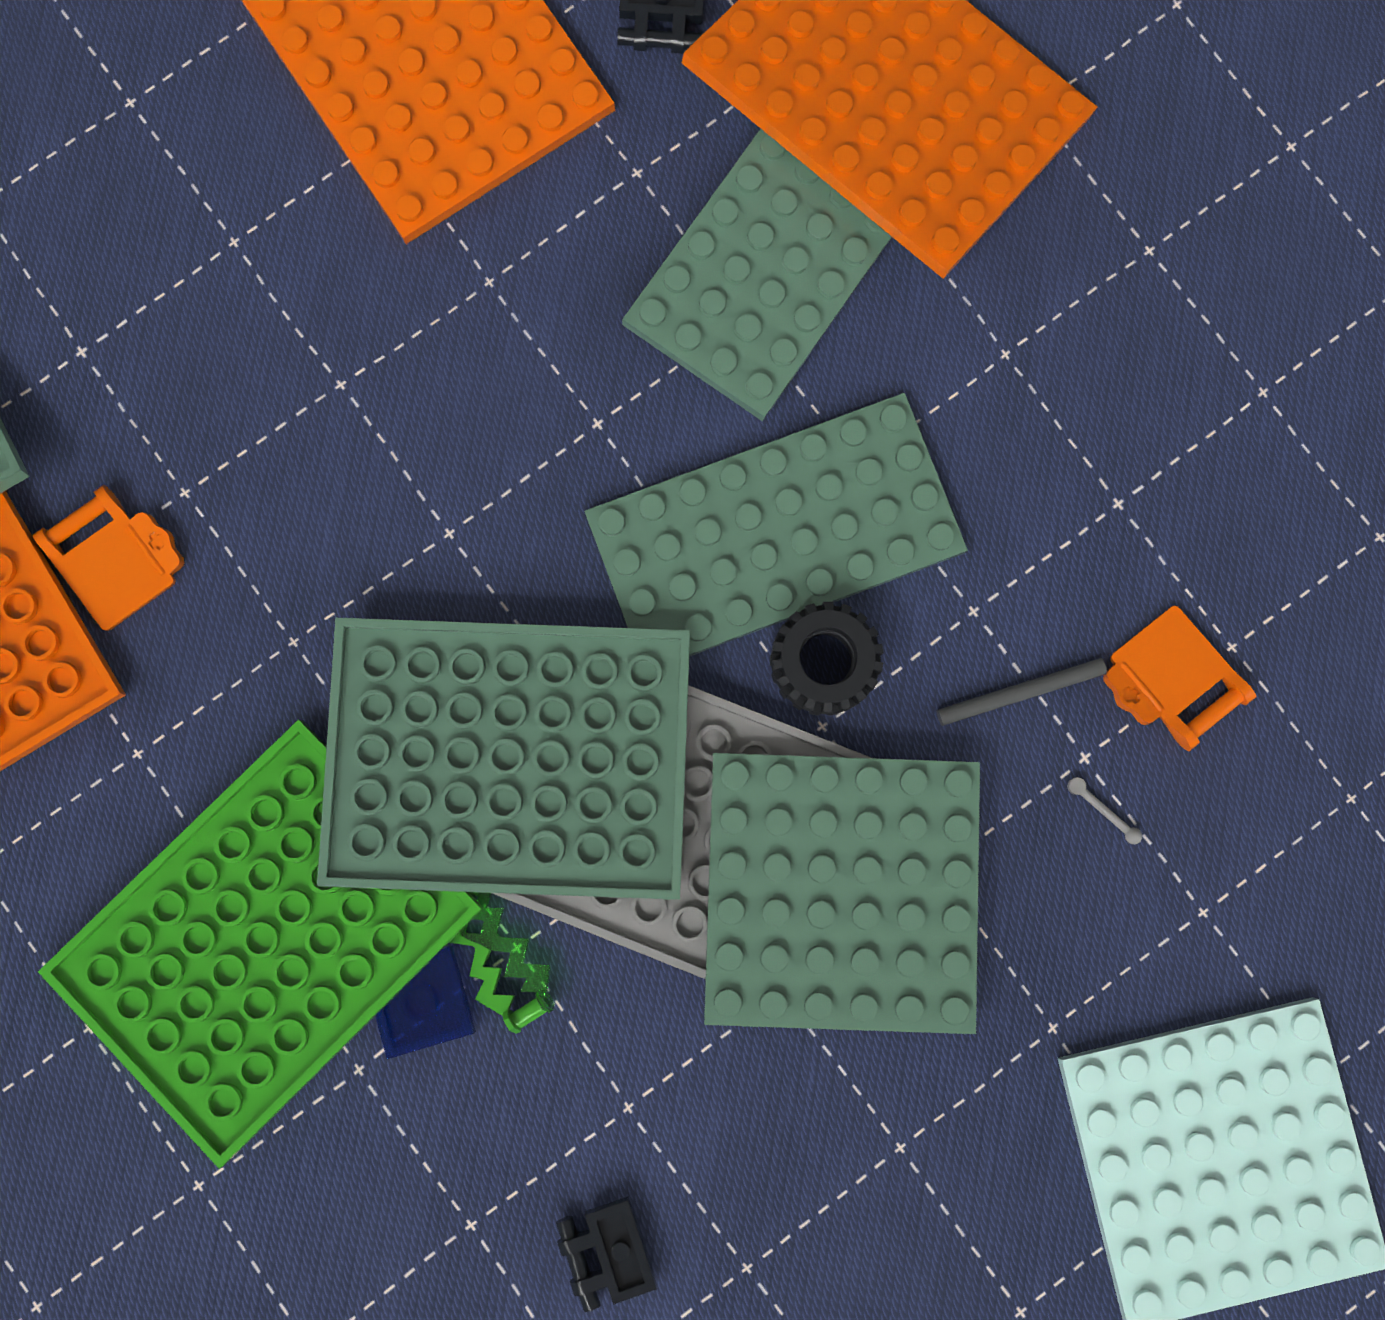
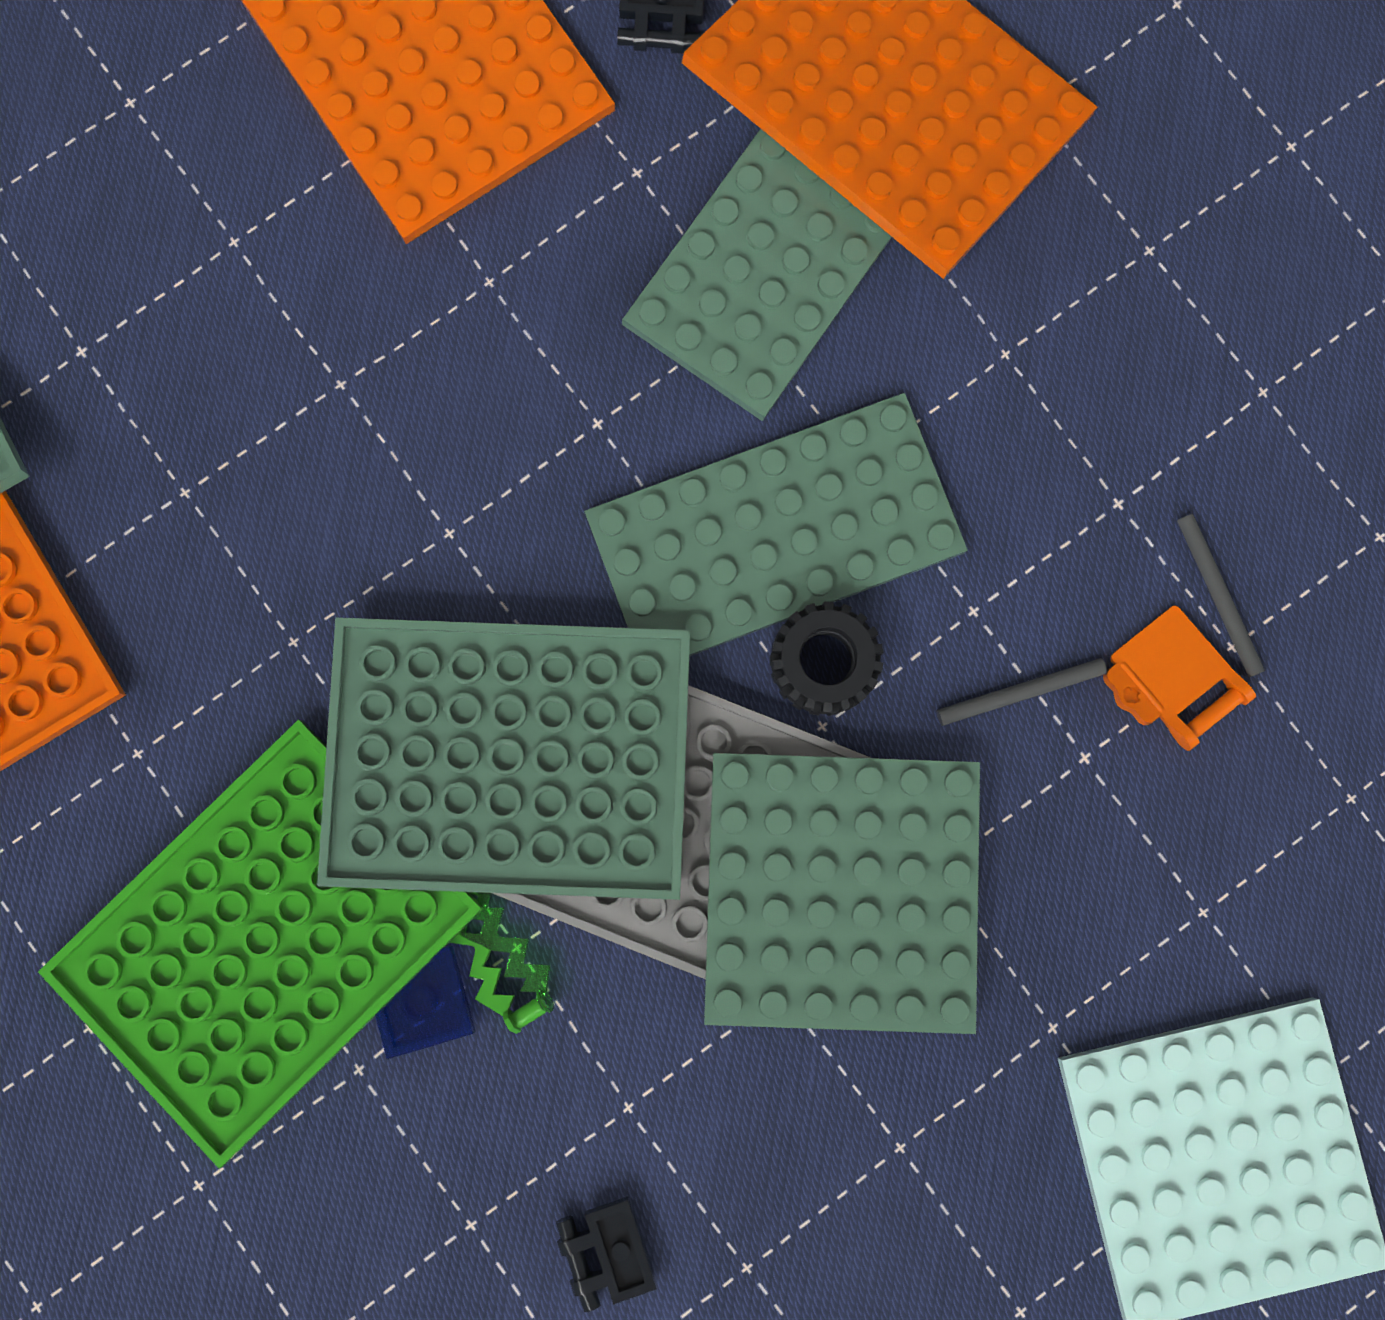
orange piece [32,485,184,631] -> none
light grey hinge [1067,777,1142,845] -> none
none -> dark grey bar [1177,514,1265,677]

